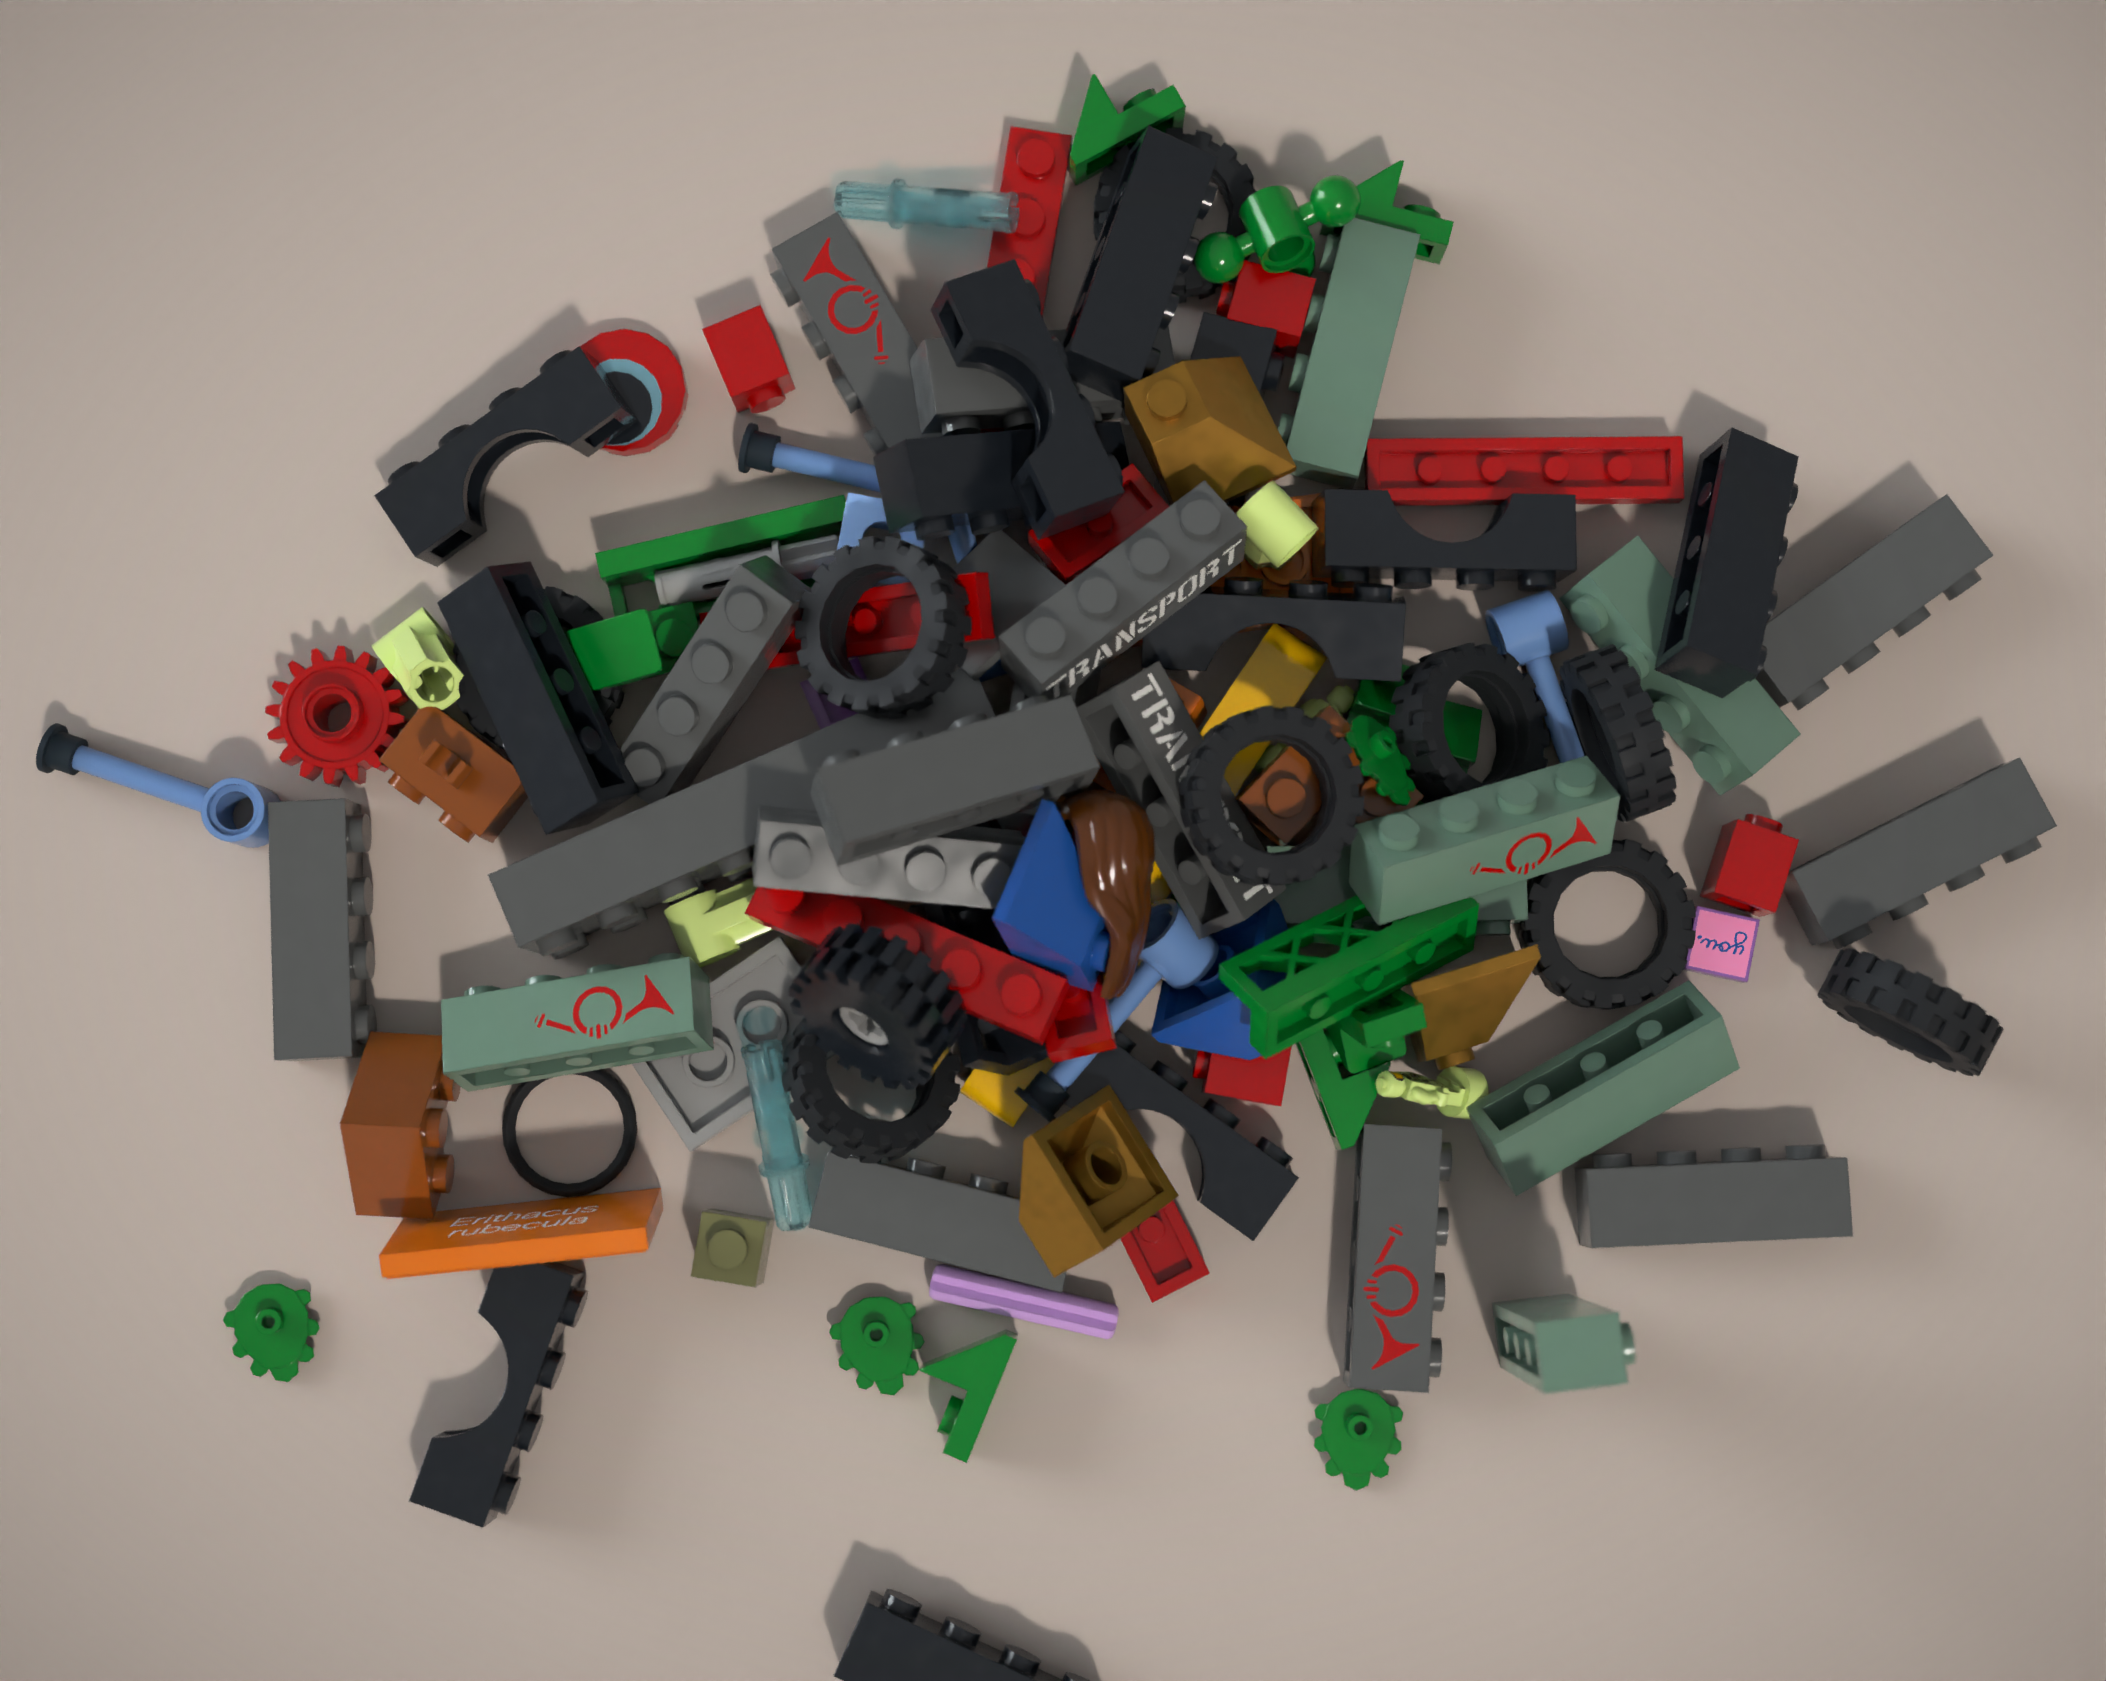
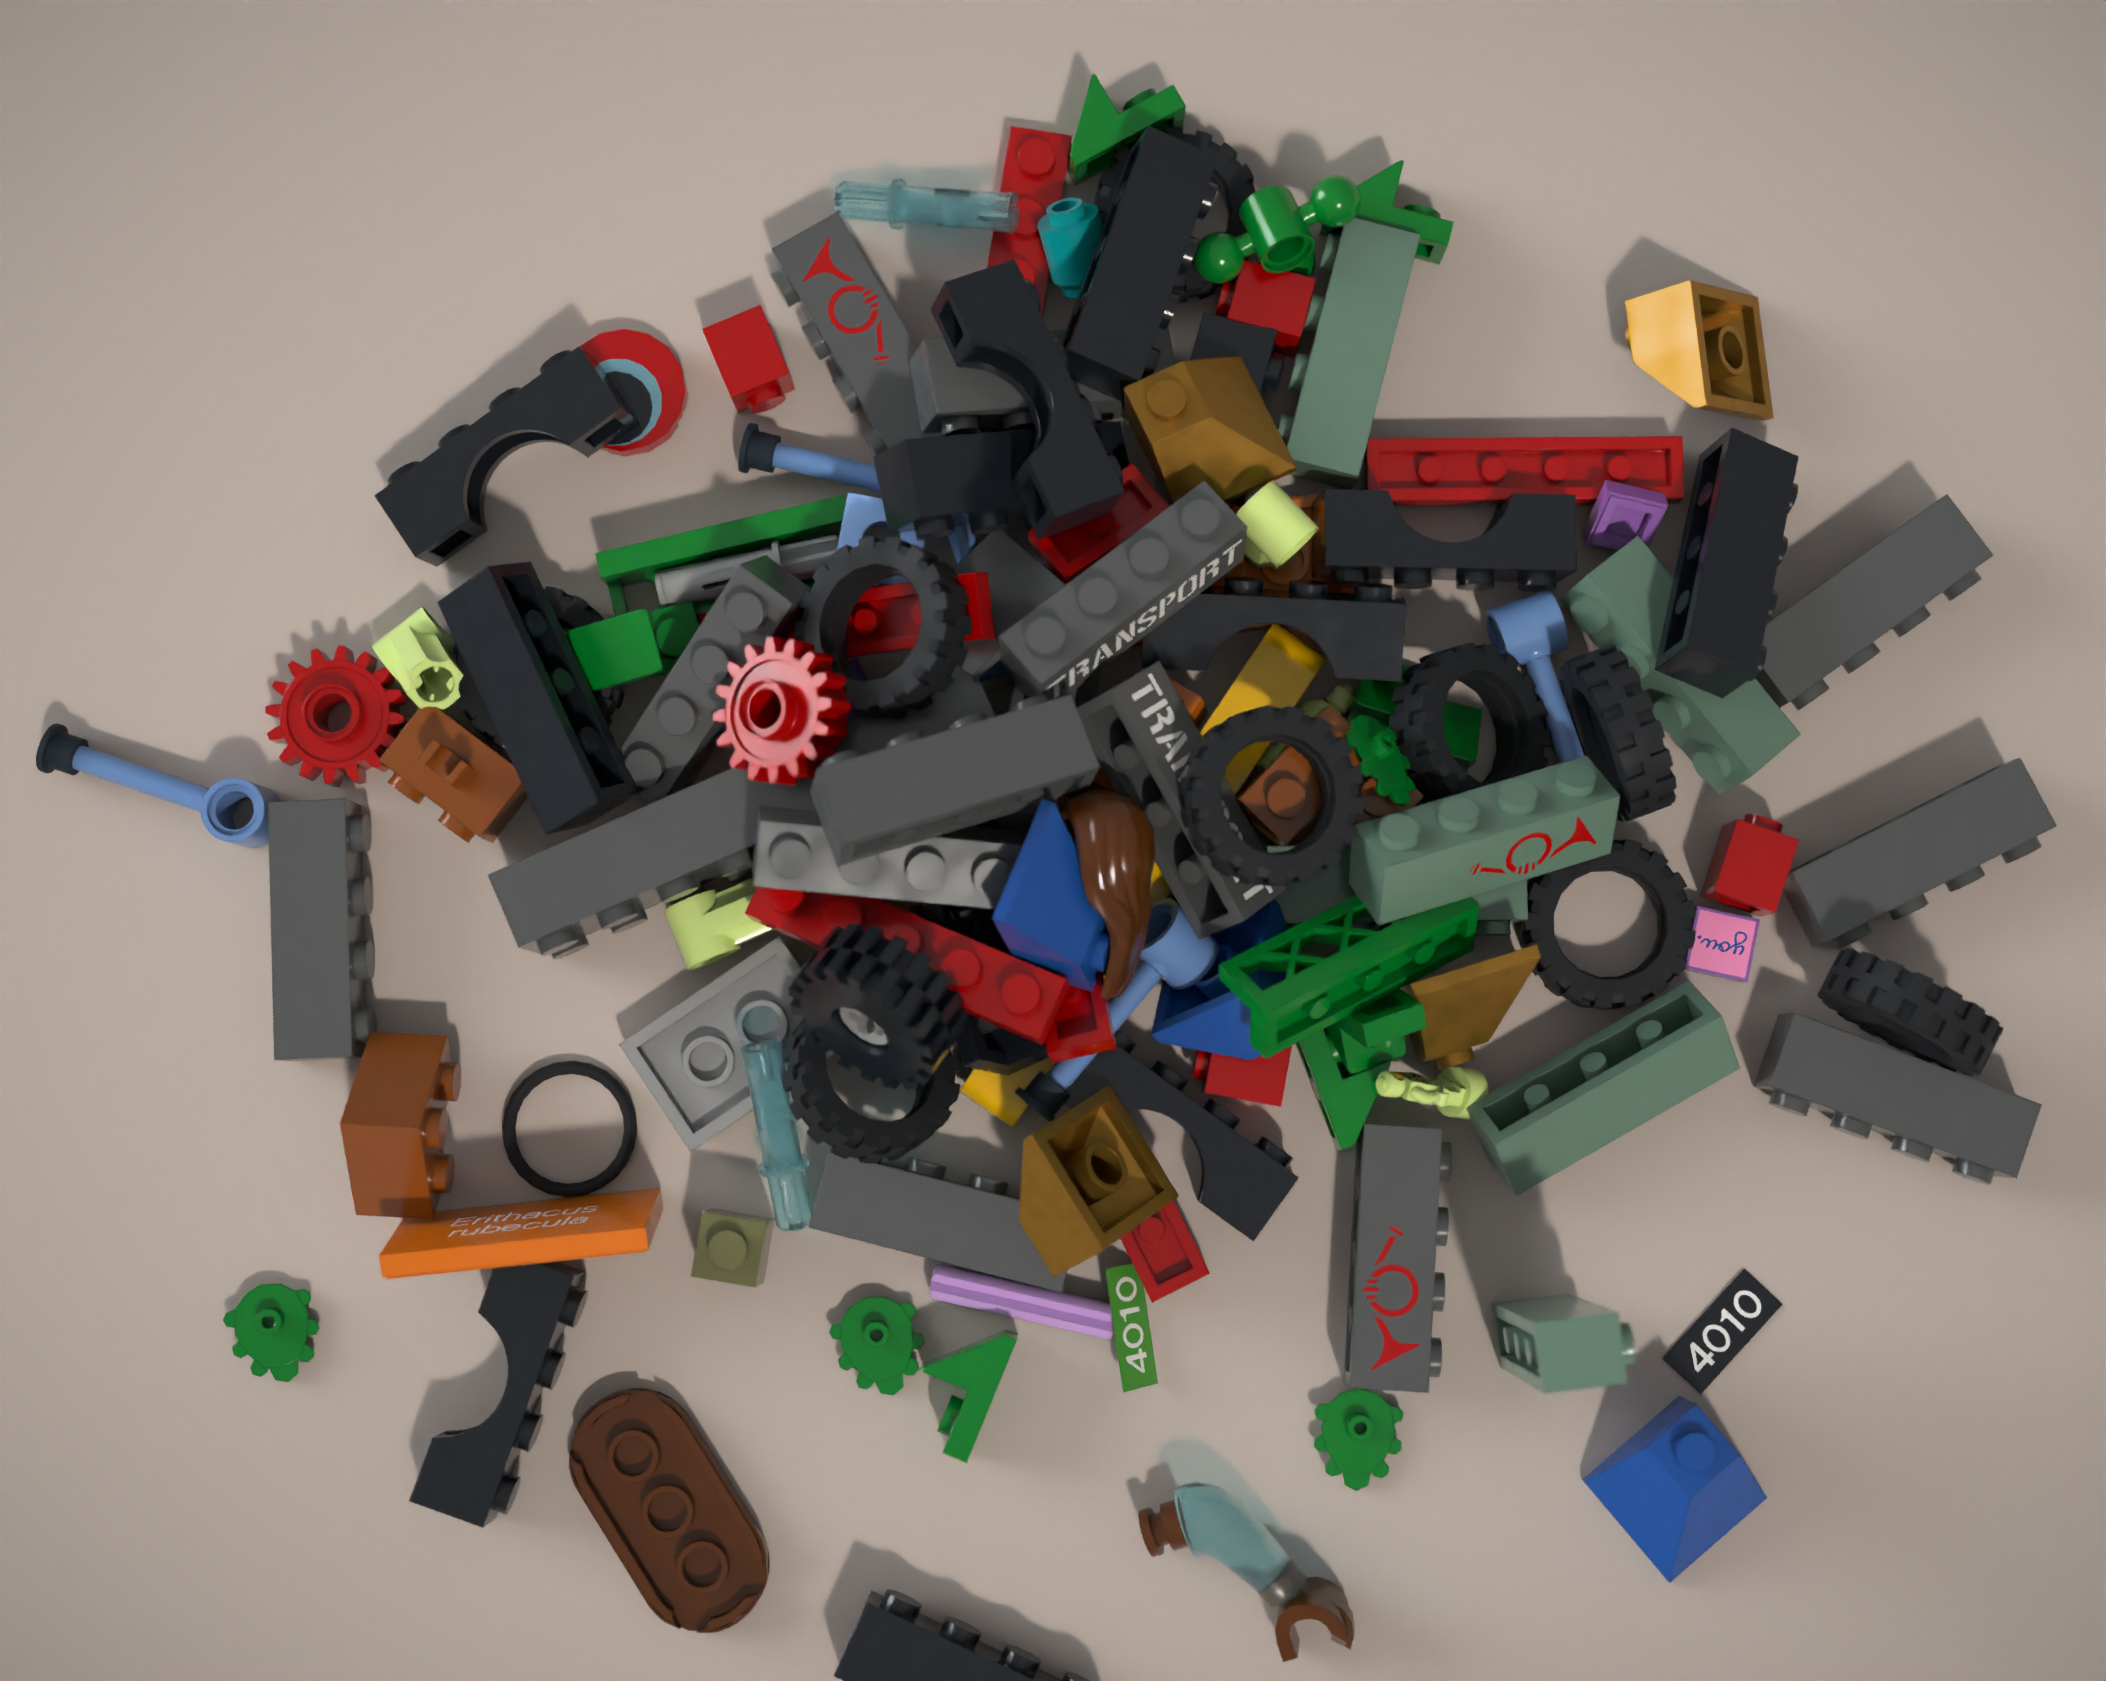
sand green brick [441,953,714,1092] -> none
dark grey brick [1575,1144,1853,1248] -> none
none -> reddish brown tile [569,1388,770,1633]
none -> gear [712,637,851,786]
none -> teal brick [1037,197,1103,298]
none -> bright green sticker [1105,1263,1158,1393]
none -> piece [1138,1481,1355,1662]
none -> medium lavender tile [1582,480,1668,551]
none -> blue slope [1582,1396,1767,1583]
none -> pearl gold slope [1625,280,1774,421]
none -> black sticker [1663,1269,1783,1394]
none -> dark grey brick [1753,1013,2042,1185]

